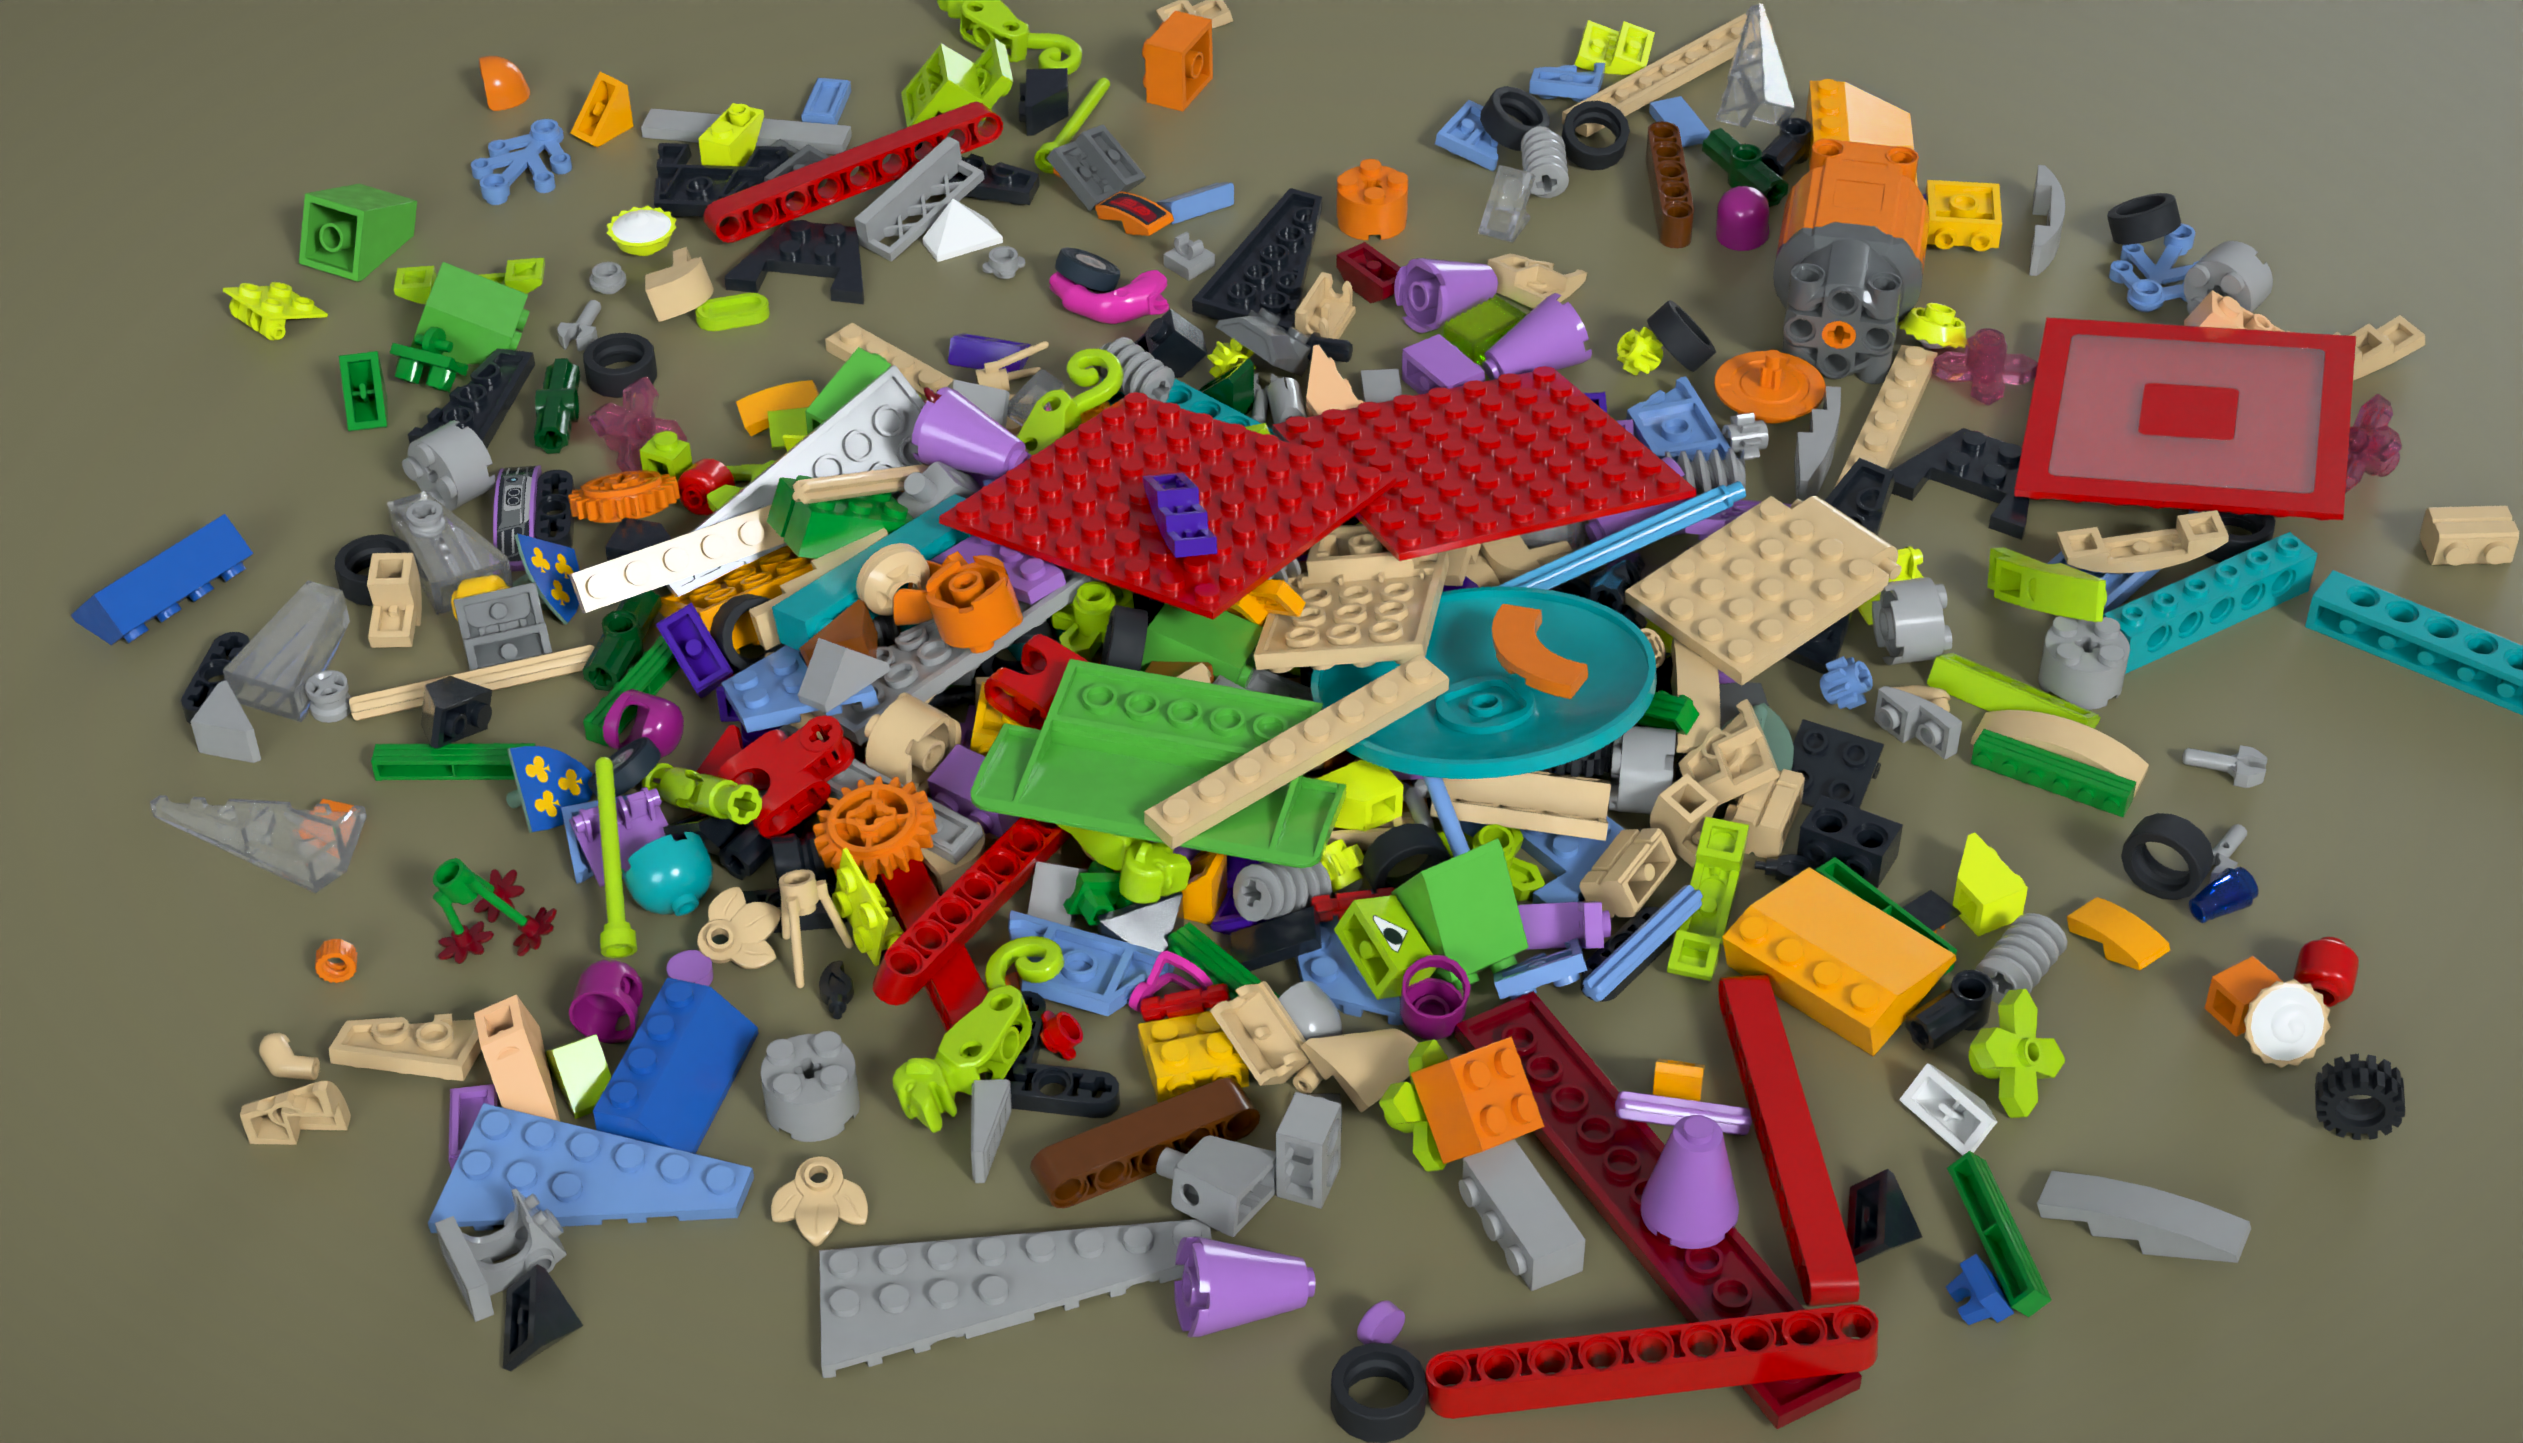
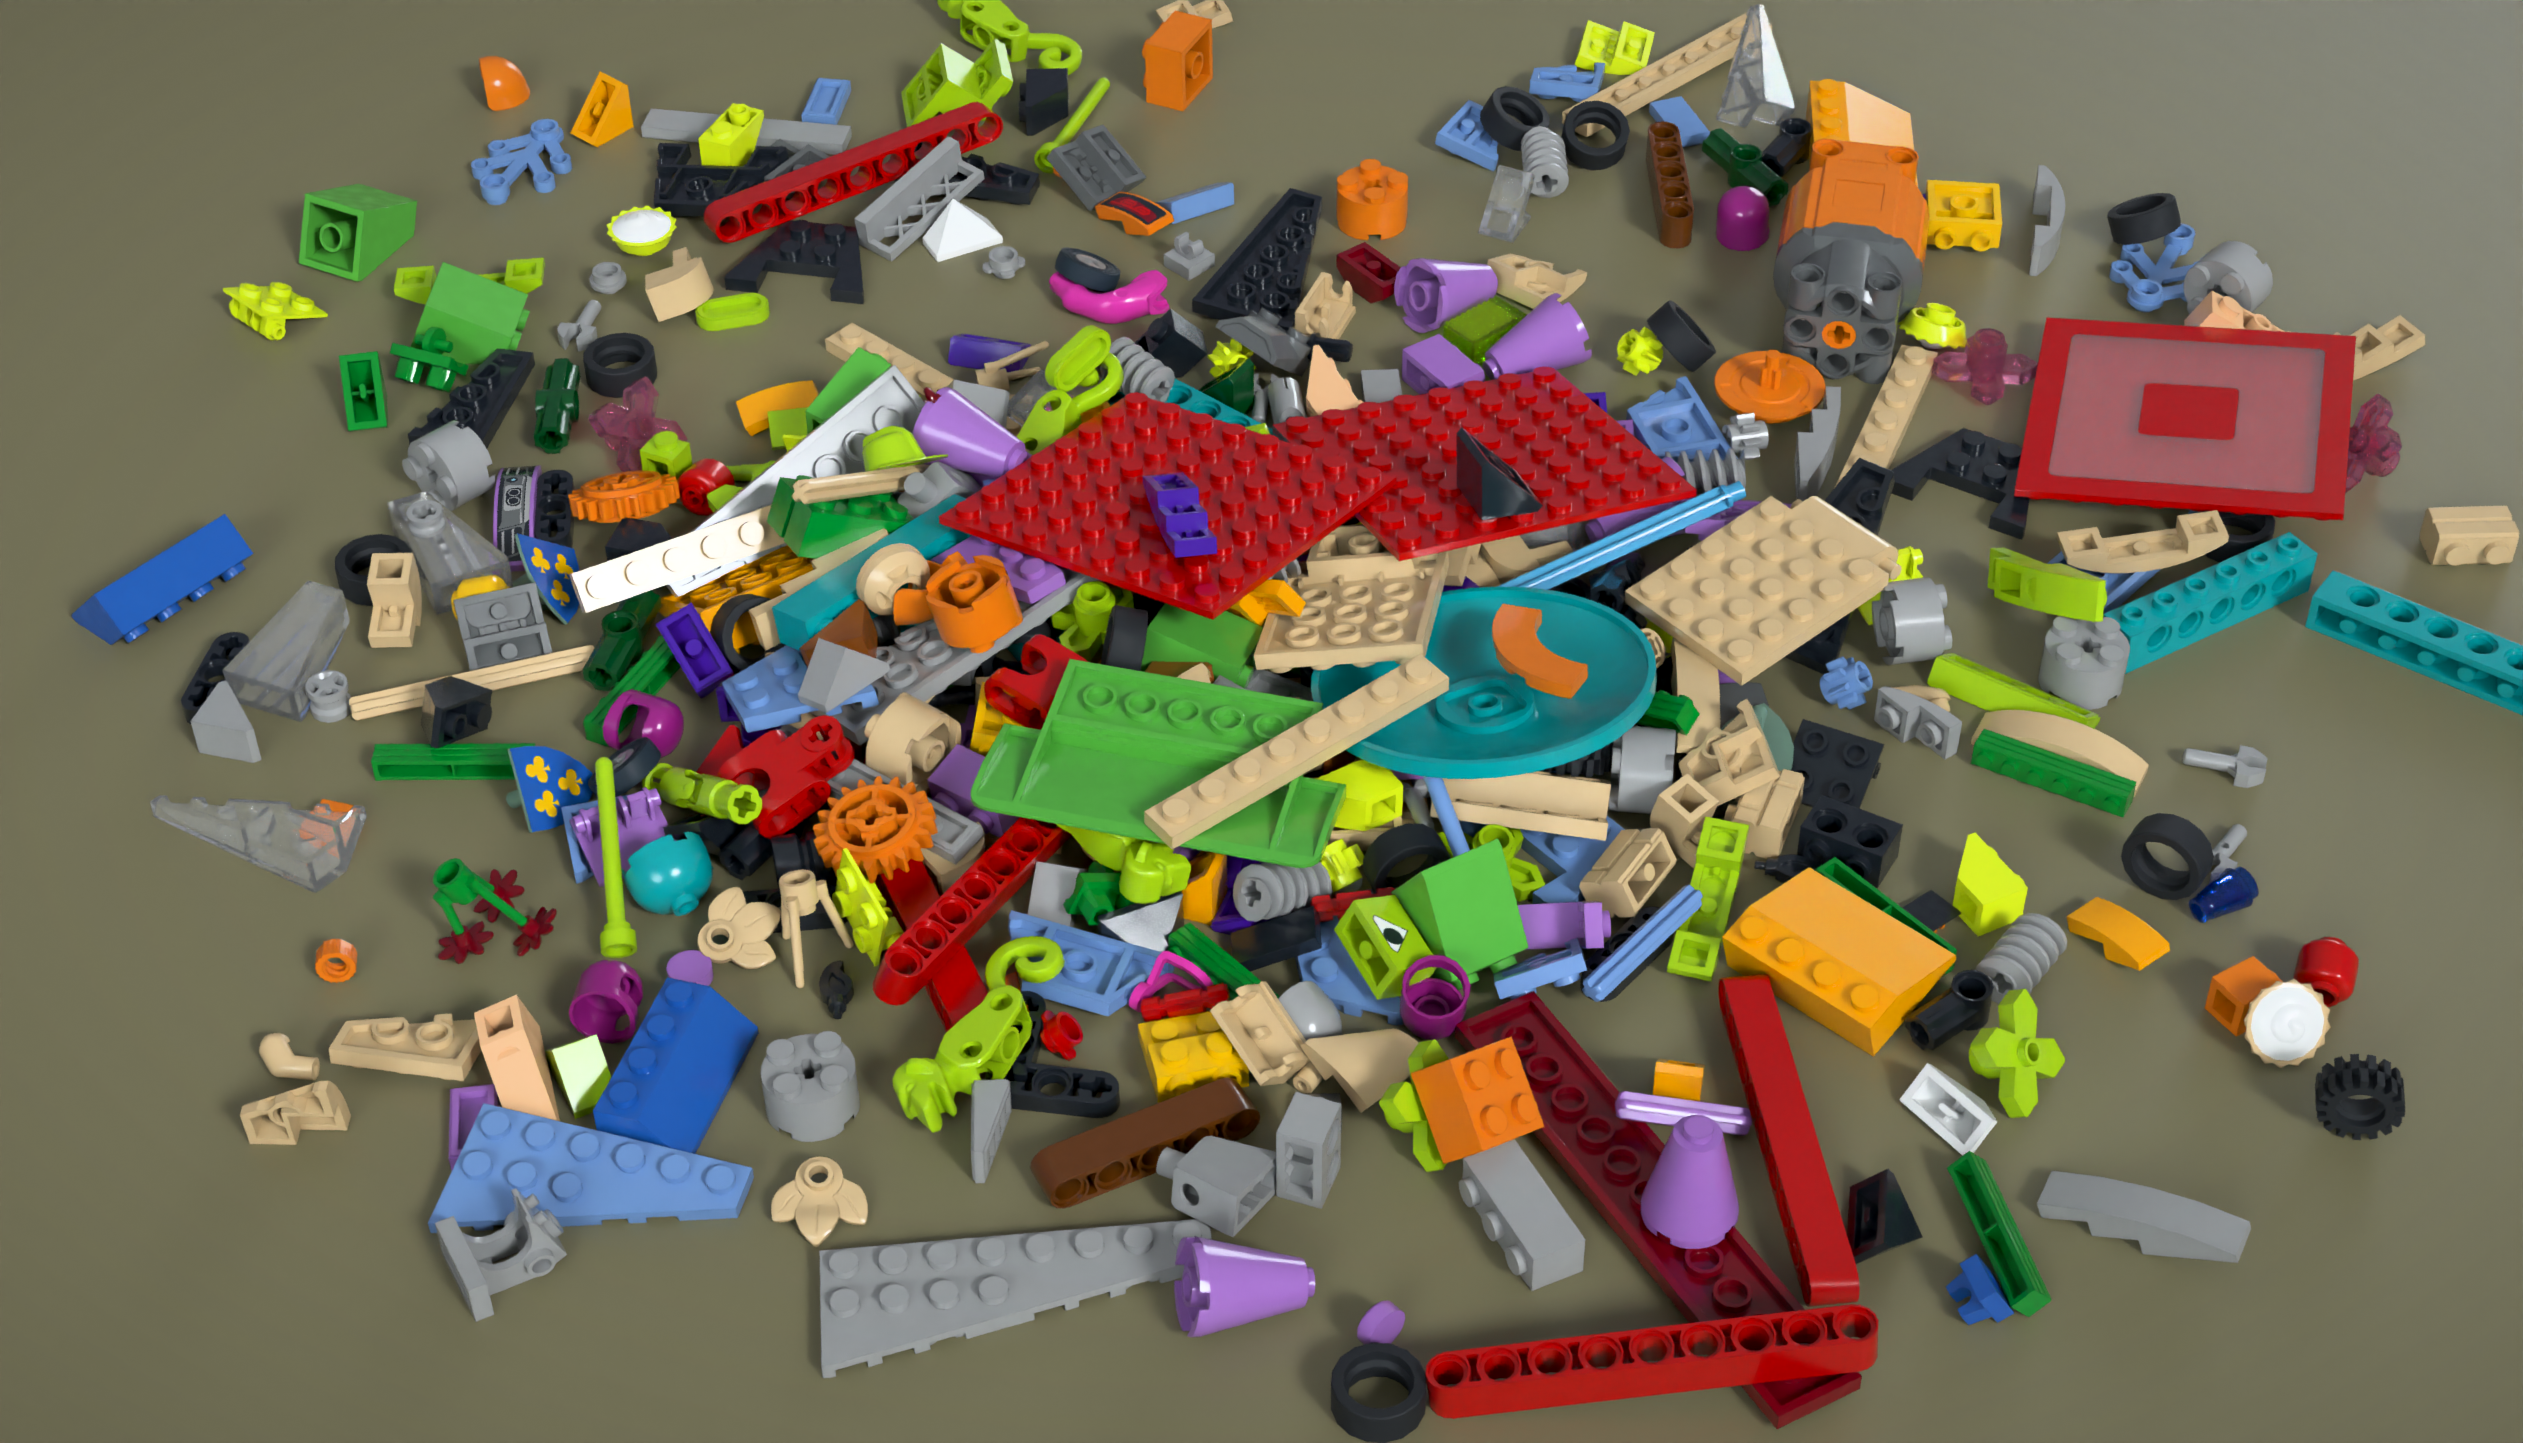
black slope [503,1264,583,1372] -> none
none -> lime piece [862,426,948,472]
none -> lime tile [1045,325,1111,392]
none -> black slope [1456,428,1543,520]

